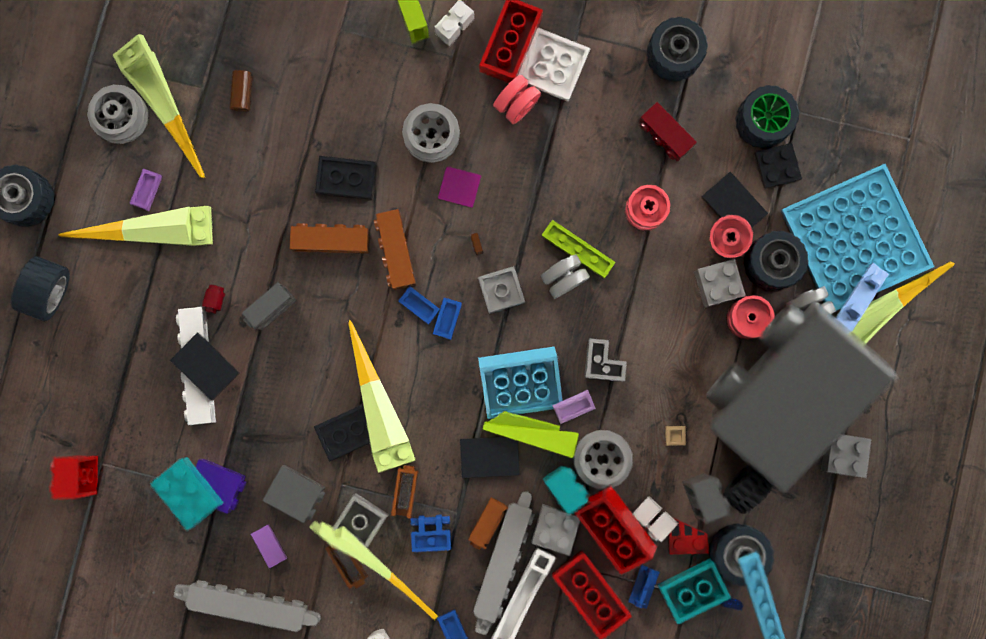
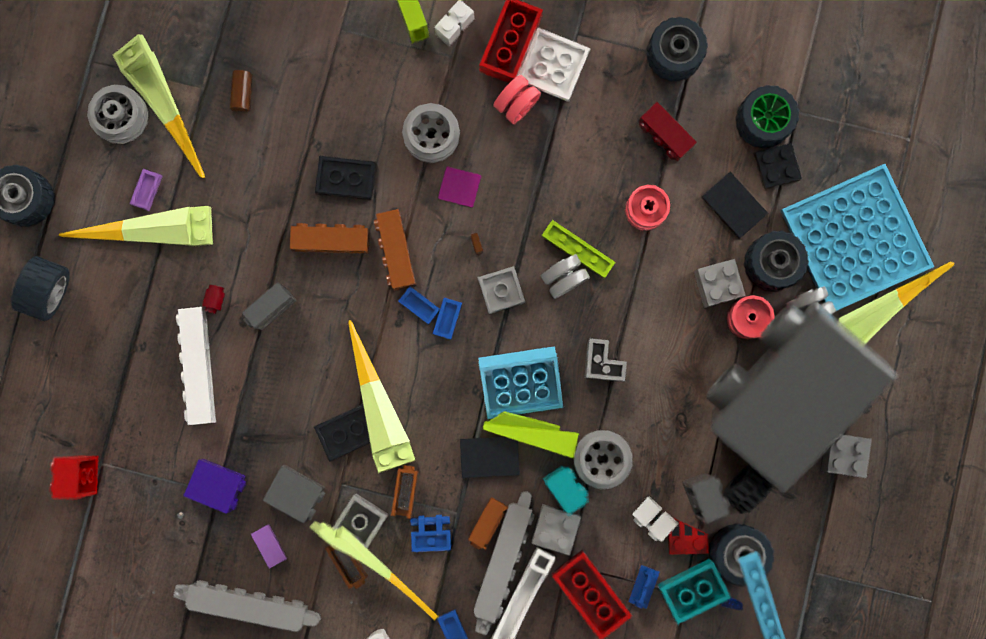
teal brick [150,457,224,530] -> none
black tile [170,332,240,401] -> none
lavender tile [552,390,596,424] -> none
red brick [575,485,657,575] -> none
tan tile [665,426,686,446] -> none
coral wheel [710,215,753,258] -> none
light blue hinge [836,263,889,331] -> none

